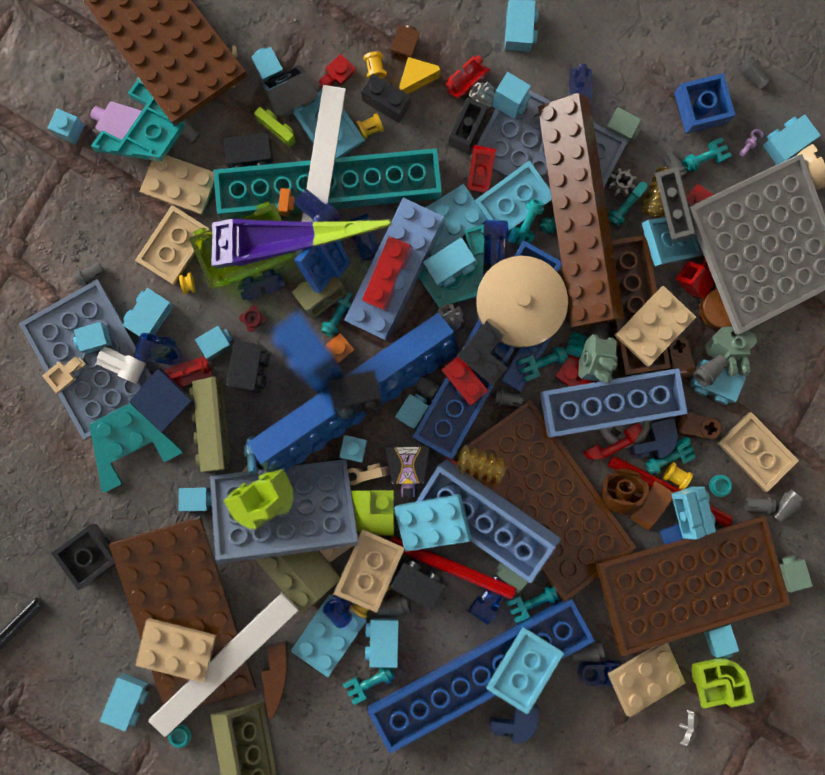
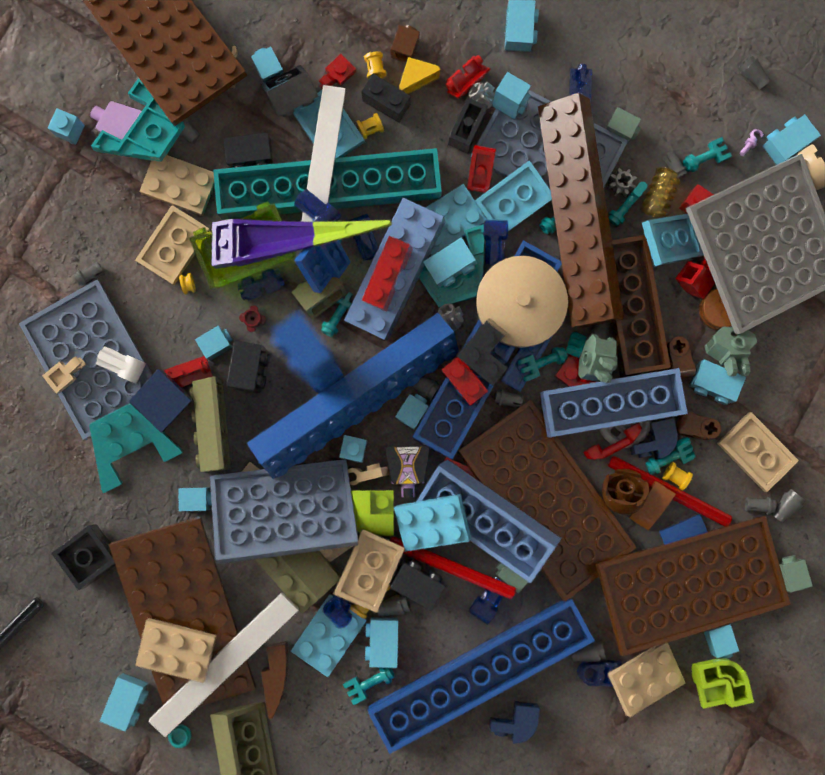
medium azure brick [73,322,112,354] -> none
medium azure brick [123,288,174,342] -> none
clear blue piece [134,333,182,365] -> none
lime brick [223,469,293,529] -> none
medium azure piece [244,436,257,474] -> none
lime plate [254,107,296,148] -> none
orange plate [278,188,295,217] -> none
orange plate [325,333,355,364] -> none
black brick [327,370,383,419] -> none
clear yellow piece [456,445,507,487] -> none
medium azure plate [486,627,564,714] -> none
teal hinge [506,586,559,623] -> none
teal hinge [508,198,544,245] -> none
tan plate [615,286,696,367] -> none
dark grey brick [655,167,696,243] -> none
medium azure brick [672,486,716,539] -> none
blue brick [674,73,735,134] -> none
light grey piece [679,710,698,746] -> none
dark grey cone [694,355,728,387] -> none
teal plate [709,475,732,497] -> none

